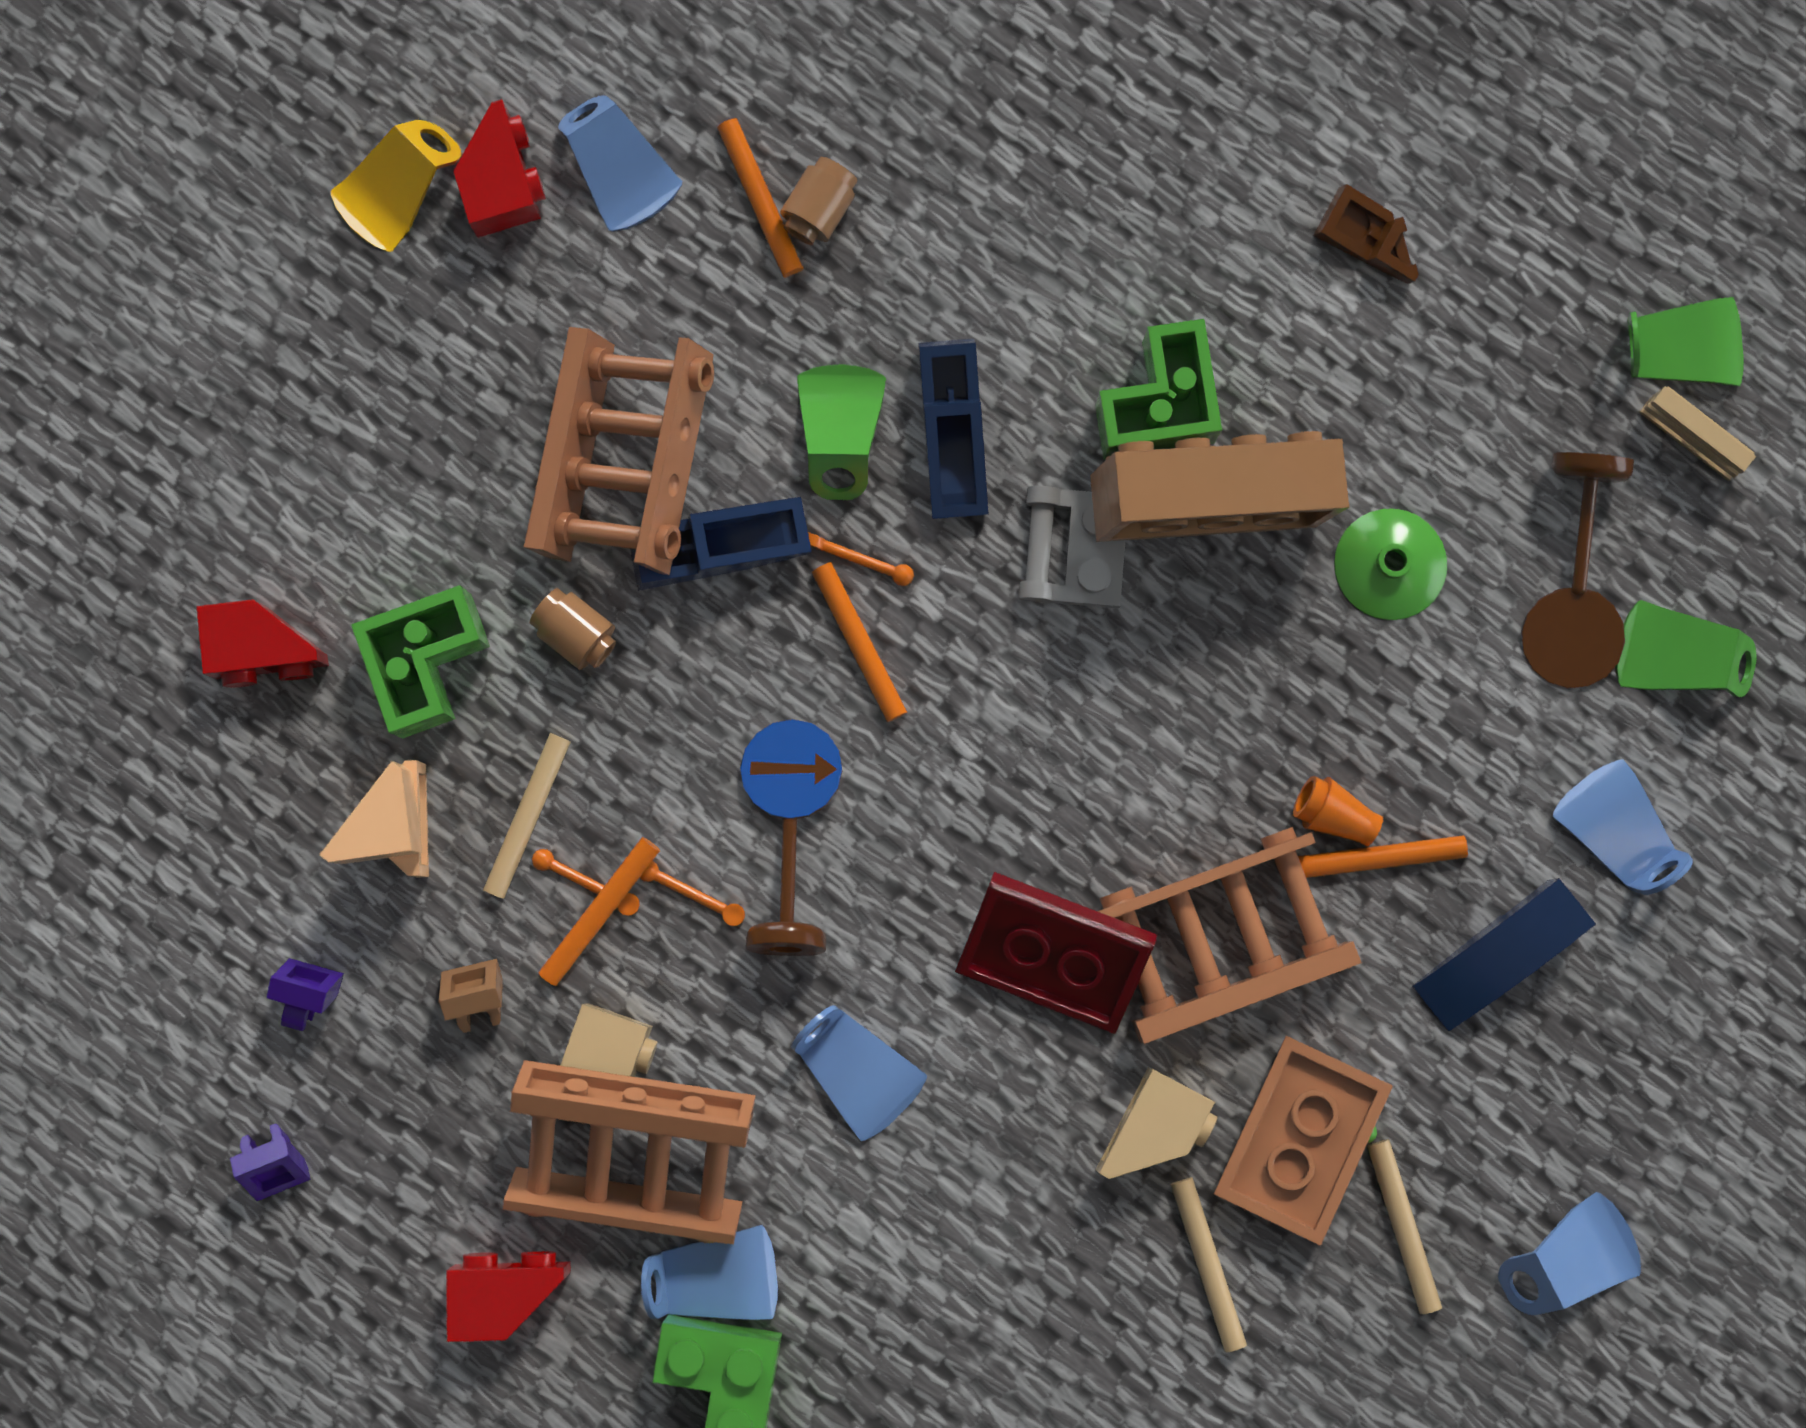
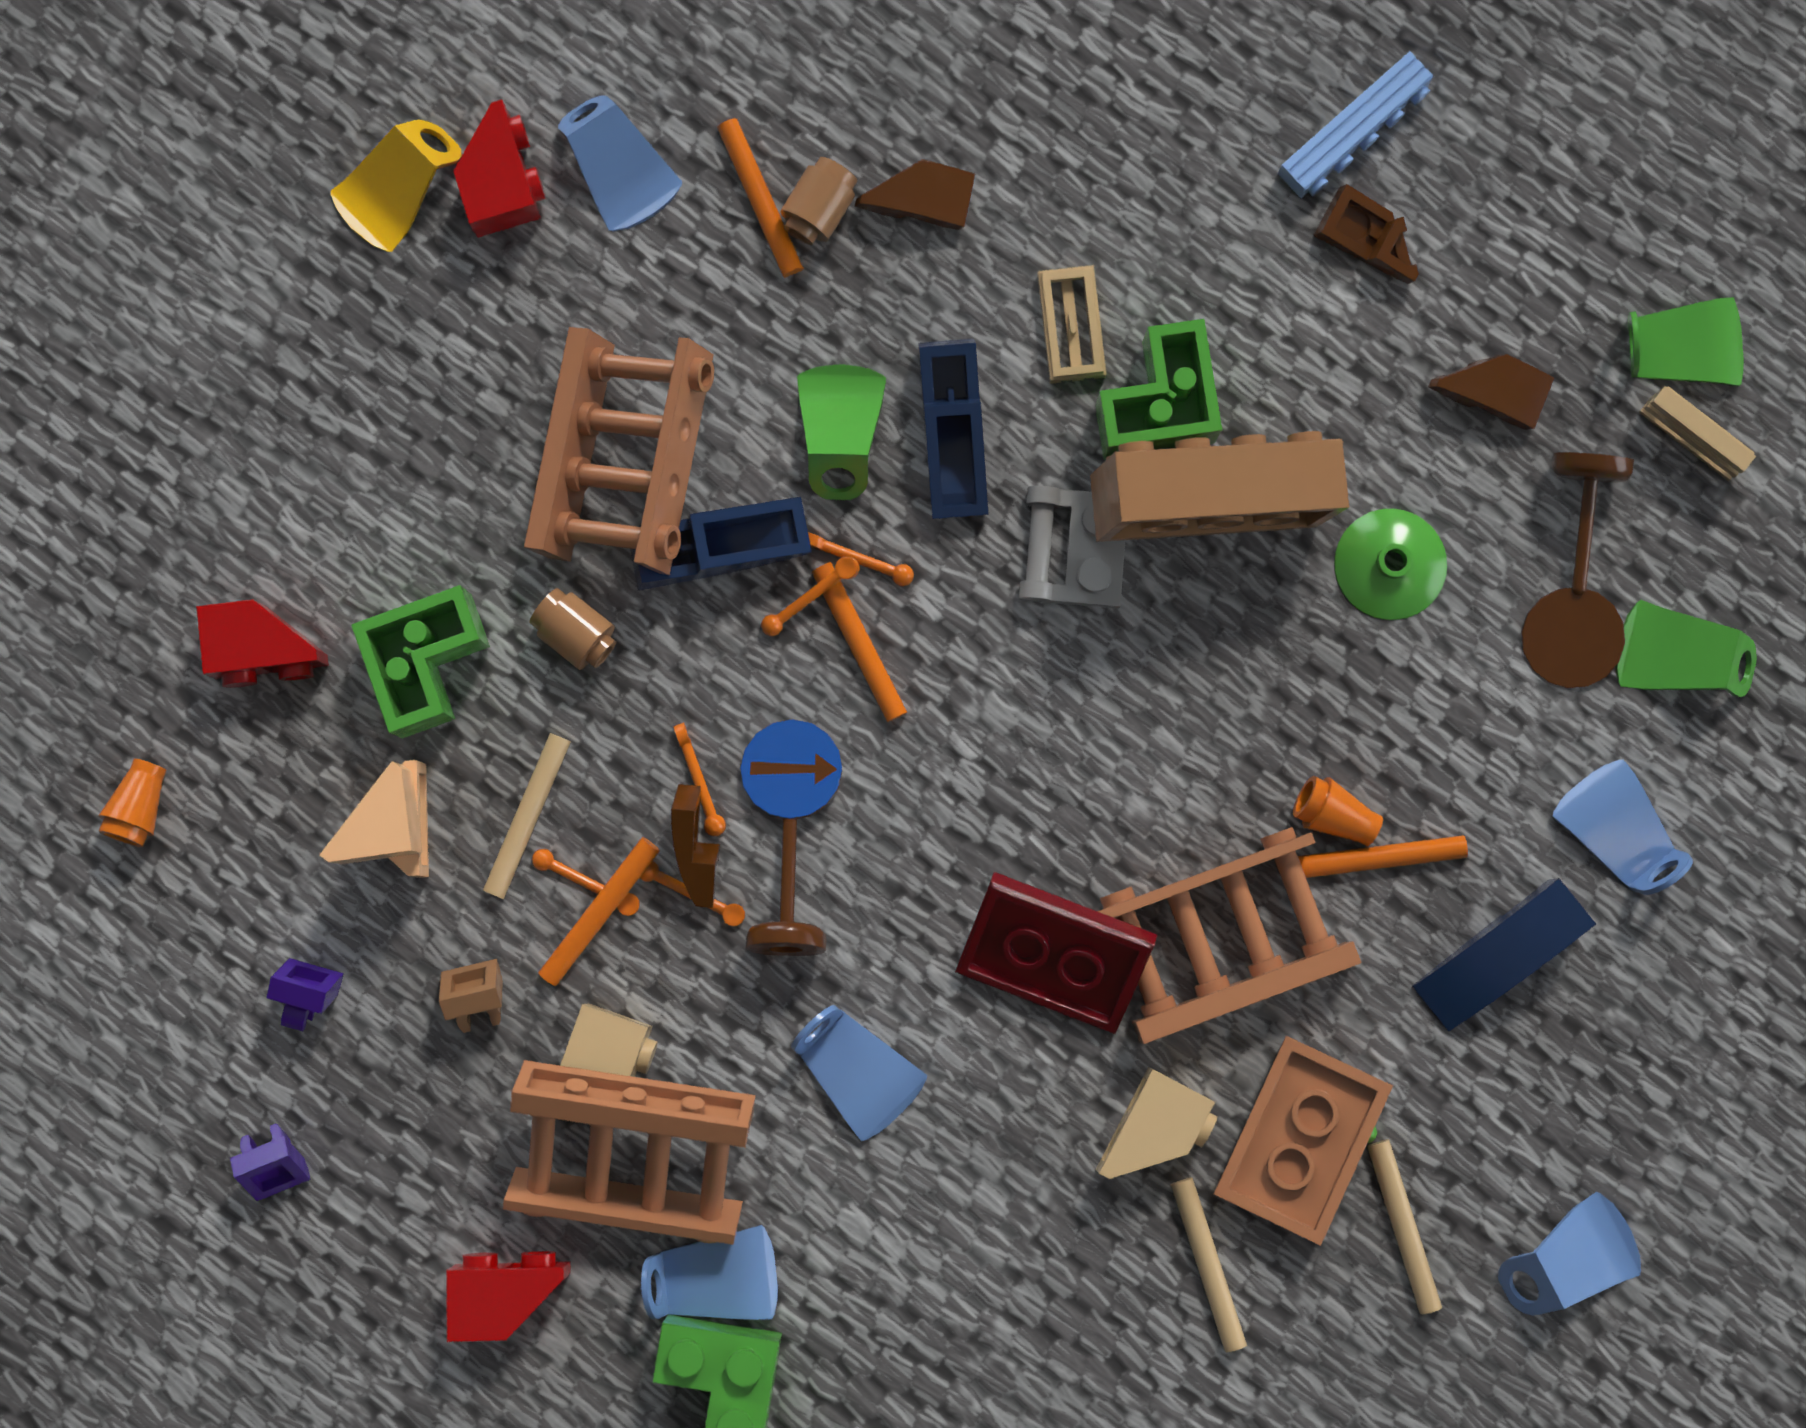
none -> orange cone [98,759,167,847]
none -> reddish brown slope [671,784,720,908]
none -> orange hinge [673,722,726,837]
none -> orange hinge [761,557,860,636]
none -> reddish brown slope [855,159,975,230]
none -> tan tile [1037,265,1107,384]
none -> light blue piece [1278,51,1433,198]
none -> reddish brown slope [1428,354,1554,430]

